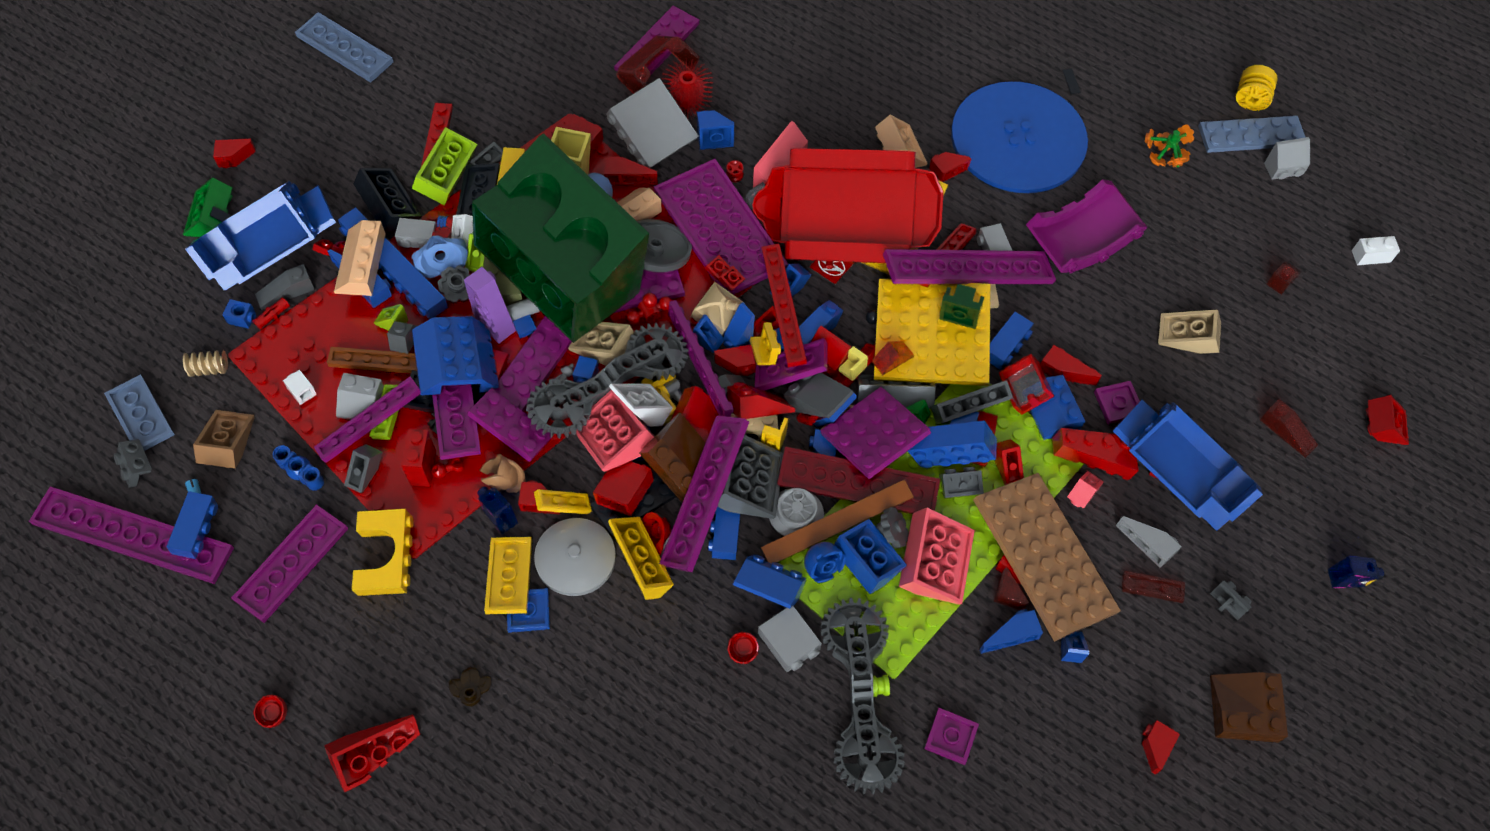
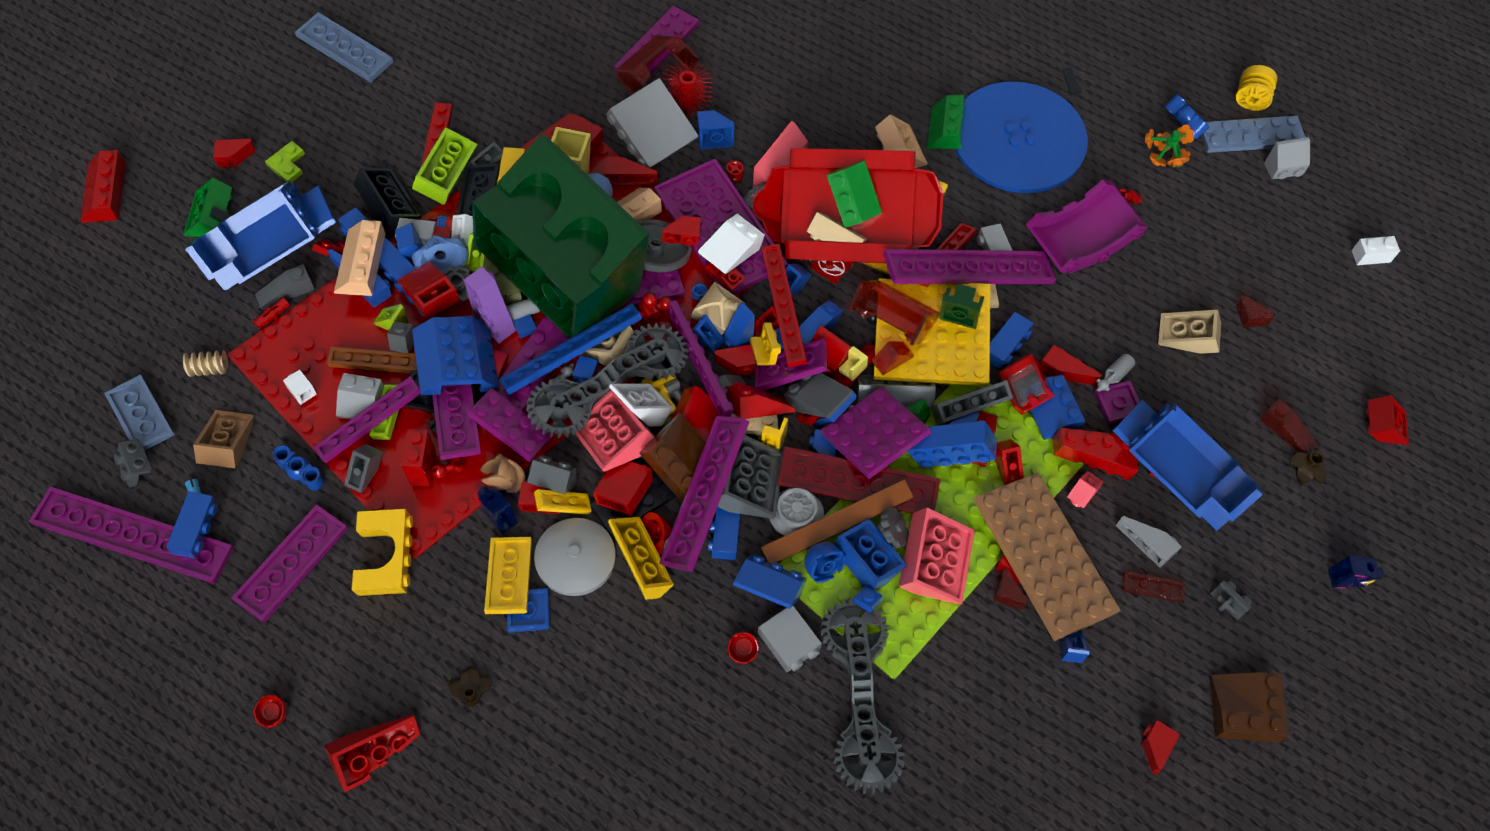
blue brick [222,299,256,329] -> none
lime wheel [873,675,890,697] -> none
magenta plate [924,708,979,765] -> none
red slope [929,152,971,182] -> none
dark grey bracket [939,467,984,498] -> none
blue slope [980,609,1043,654] -> none
clear red slope [1267,261,1302,295] -> none
none -> red slope [80,150,125,223]
none -> lime plate [265,141,305,183]
none -> blue slope [395,223,424,263]
none -> red slope [397,262,459,320]
none -> blue plate [499,304,642,395]
none -> dark grey slope [527,455,577,494]
none -> red slope [661,216,701,246]
none -> blue plate [691,284,708,301]
none -> white slope [698,214,765,274]
none -> tan slope [806,212,867,243]
none -> green slope [827,160,883,228]
none -> clear red windscreen [847,280,940,346]
none -> blue plate [853,585,883,613]
none -> green slope [927,95,966,149]
none -> light grey wheel [1097,354,1135,392]
none -> red pin [1119,189,1142,205]
none -> blue piece [1164,94,1209,139]
none -> clear red slope [1236,295,1276,328]
none -> dark brown plate [1289,450,1327,483]

